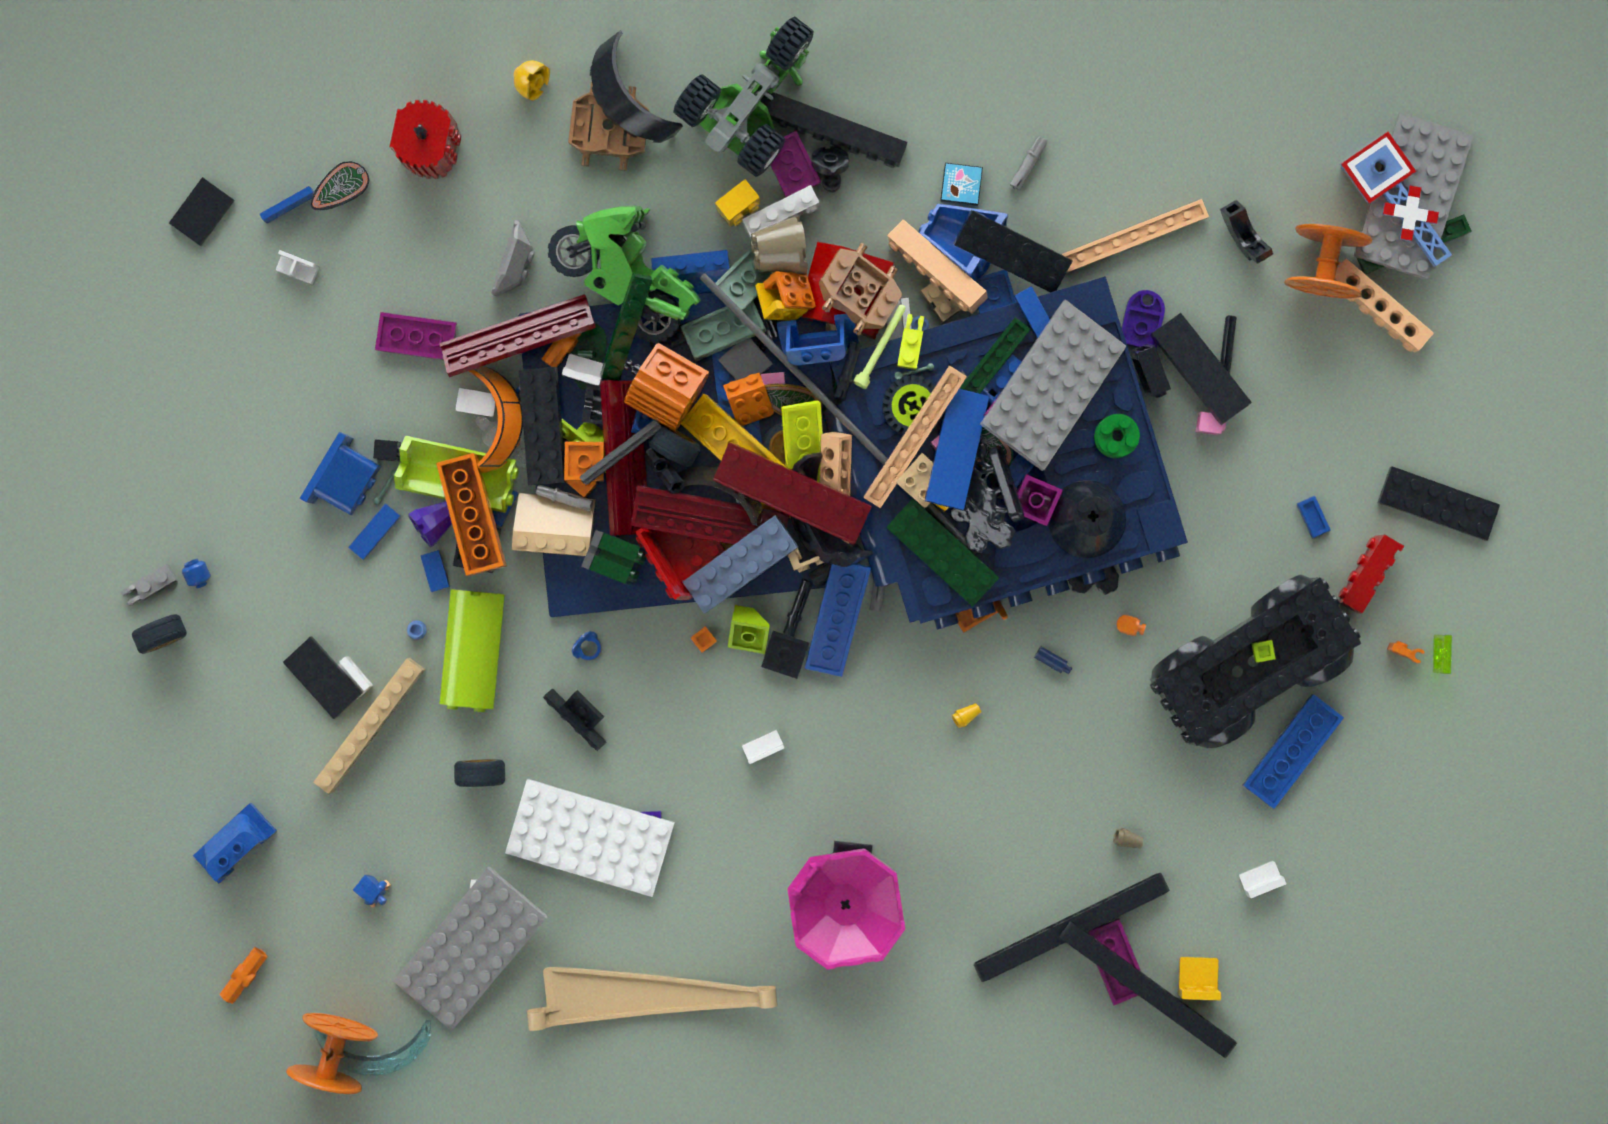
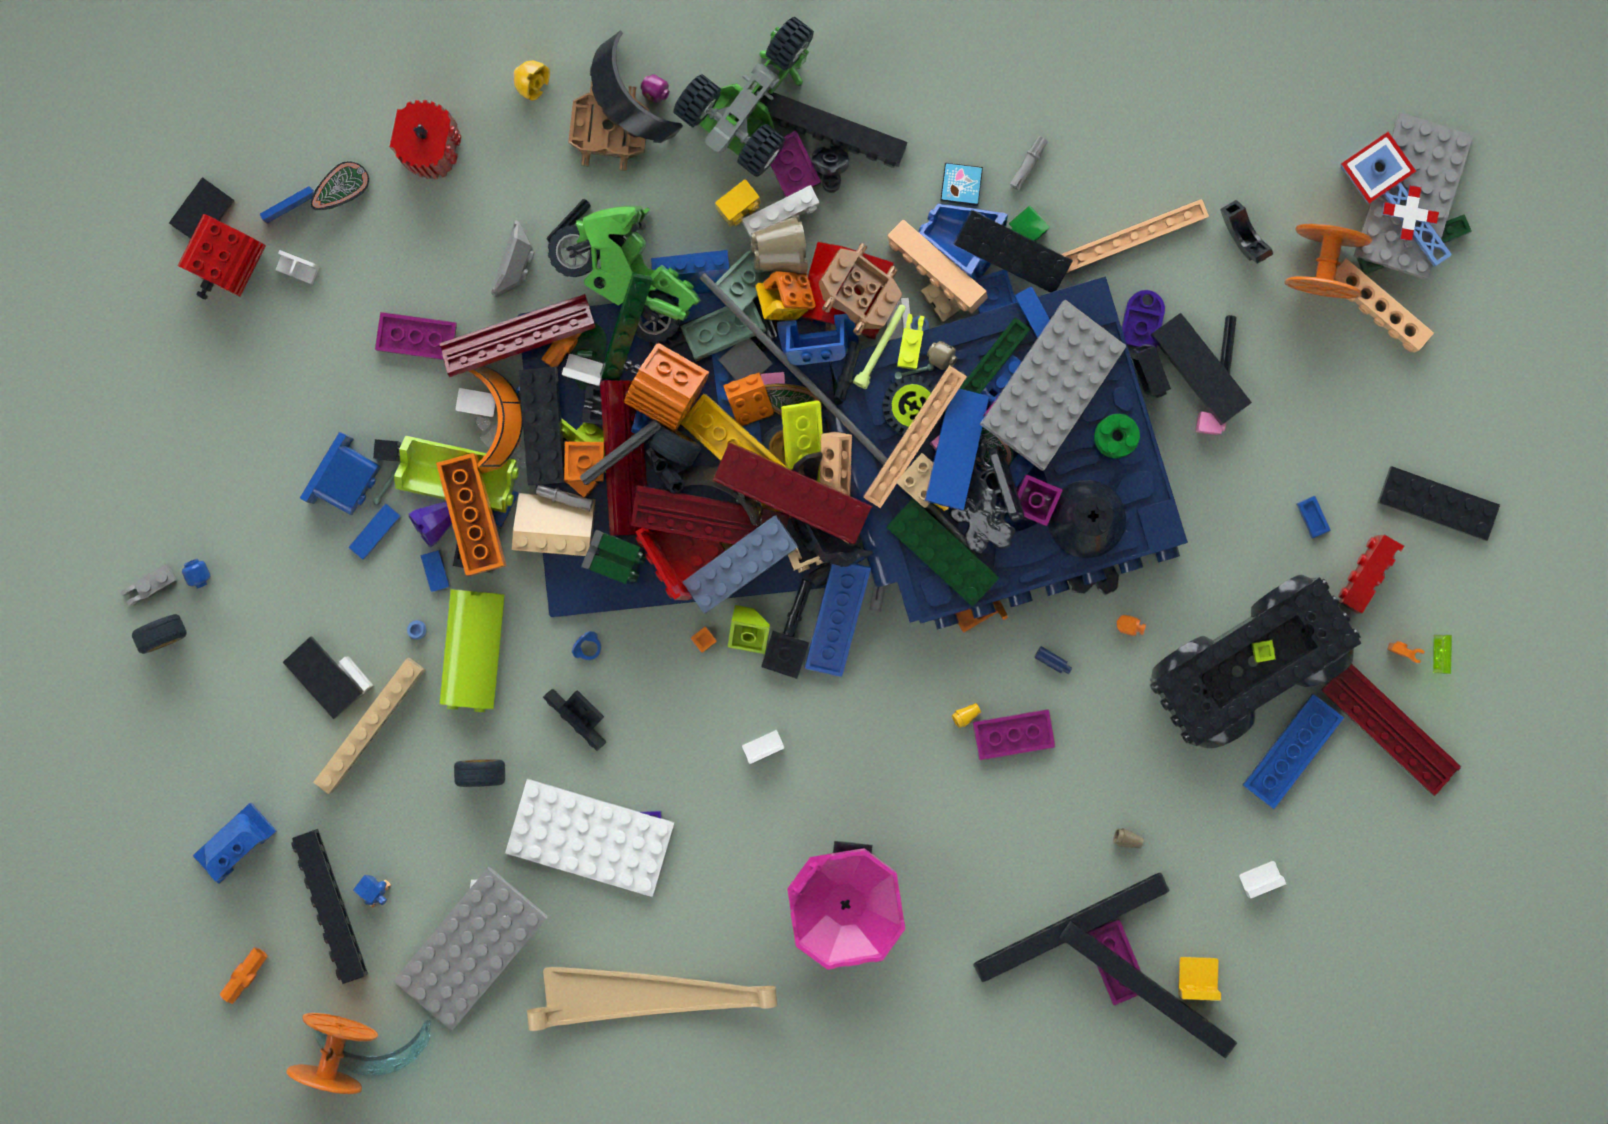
none -> red piece [177,214,266,300]
none -> black brick [291,829,368,984]
none -> black axle [546,199,591,243]
none -> magenta head [640,74,670,103]
none -> dark tan head [927,341,957,370]
none -> magenta plate [973,709,1055,760]
none -> green piece [1009,205,1050,241]
none -> dark red plate [1321,663,1461,796]

